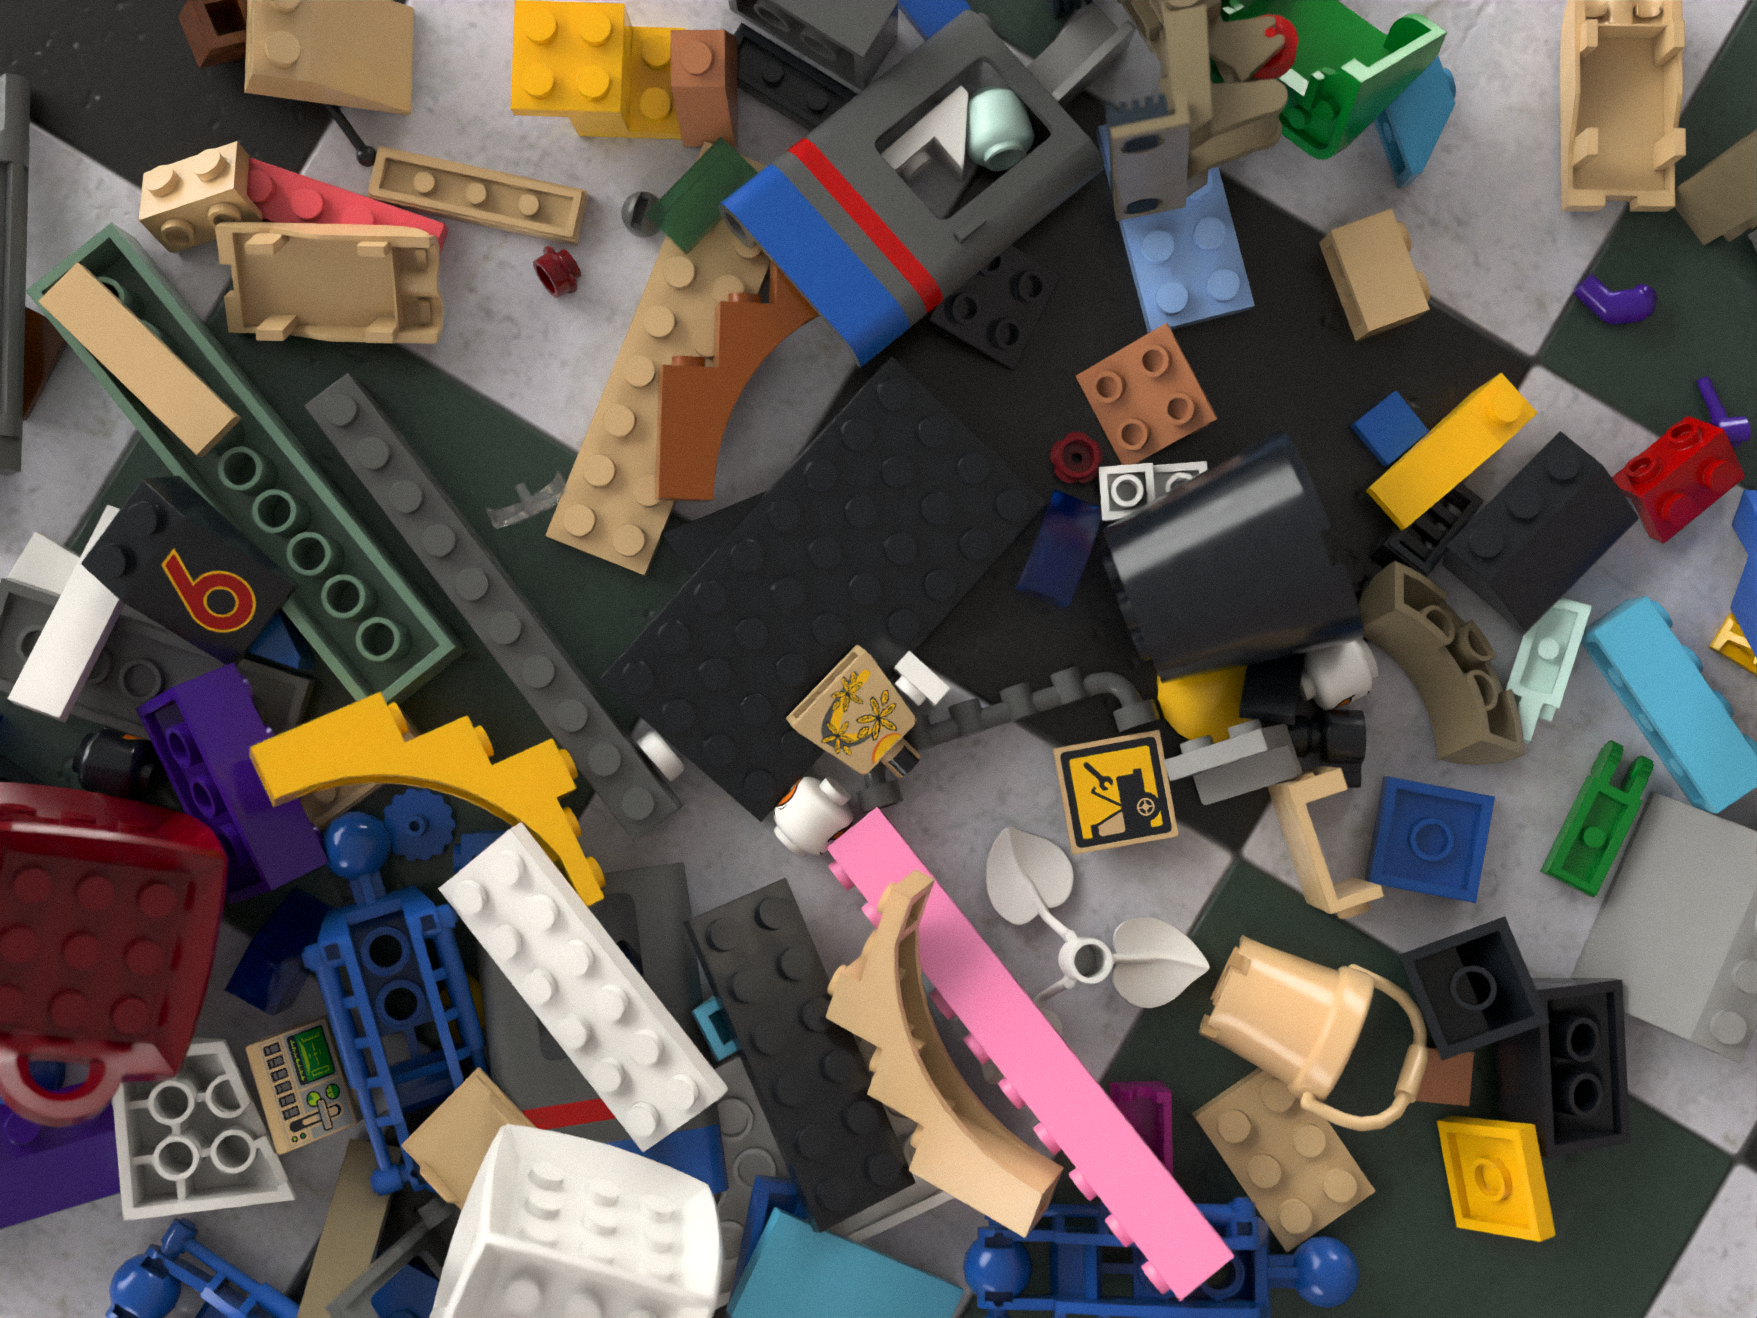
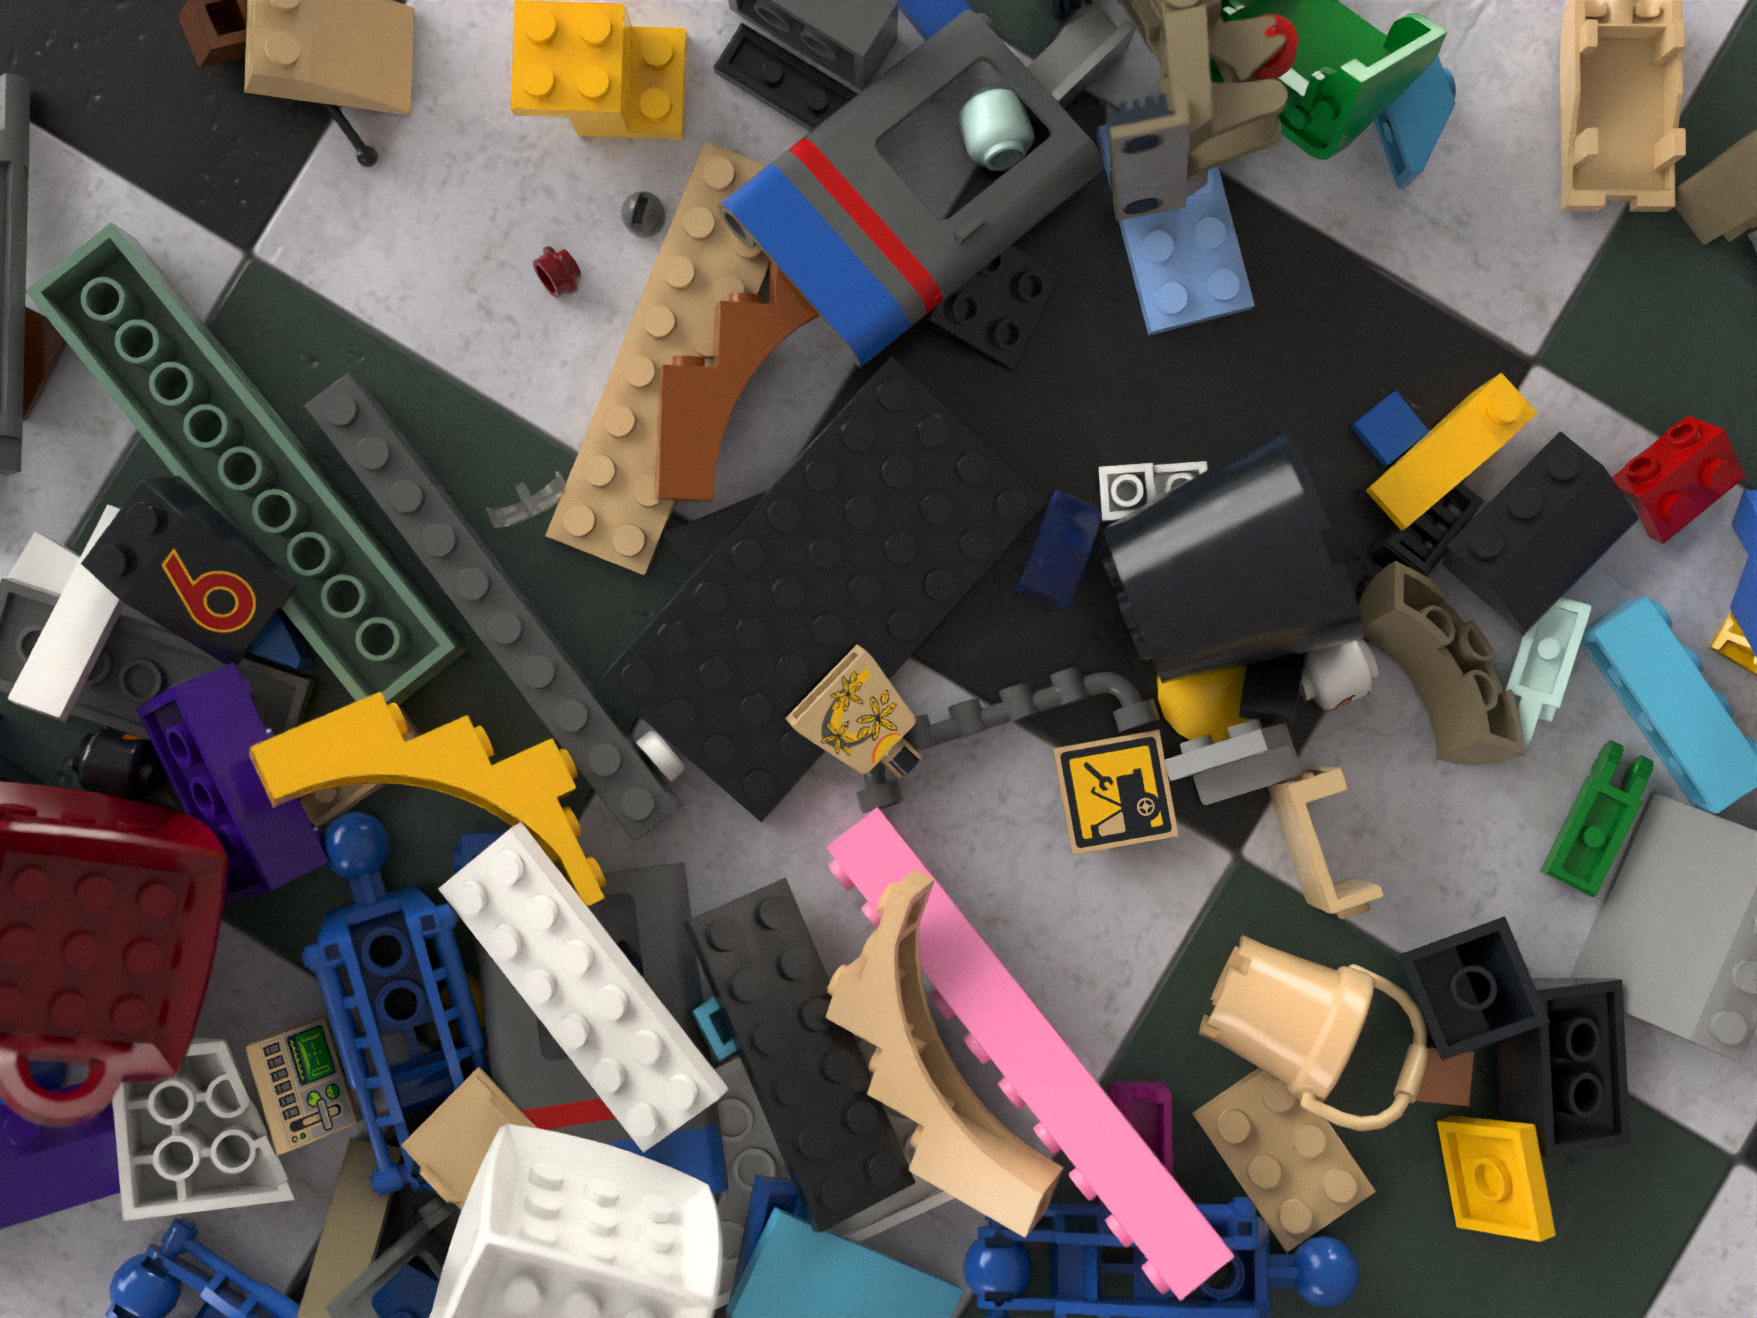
tan tile [38,262,242,458] -> none
tan bracket [139,141,263,253] -> none
tan piece [215,221,444,344] -> none
clear blue slope [224,887,335,1016] -> none
coral plate [247,157,449,253] -> none
tan tile [367,146,589,246] -> none
blue piece [382,788,457,861] -> none
clear green tile [646,137,758,255] -> none
nougat slope [671,30,738,147] -> none
white head [774,776,853,857] -> none
white slope [880,85,968,182] -> none
white plate [893,651,951,706] -> none
white plant [979,826,1210,1085] -> none
dark red plate [1050,431,1103,484] -> none
nougat hinge [1076,323,1218,465] -> none
black piece [1286,710,1366,788] -> none
tan brick [1319,208,1430,341] -> none
blue plate [1365,776,1495,903] -> none
dark purple arm [1572,273,1657,325] -> none
dark purple hand [1696,376,1751,448] -> none

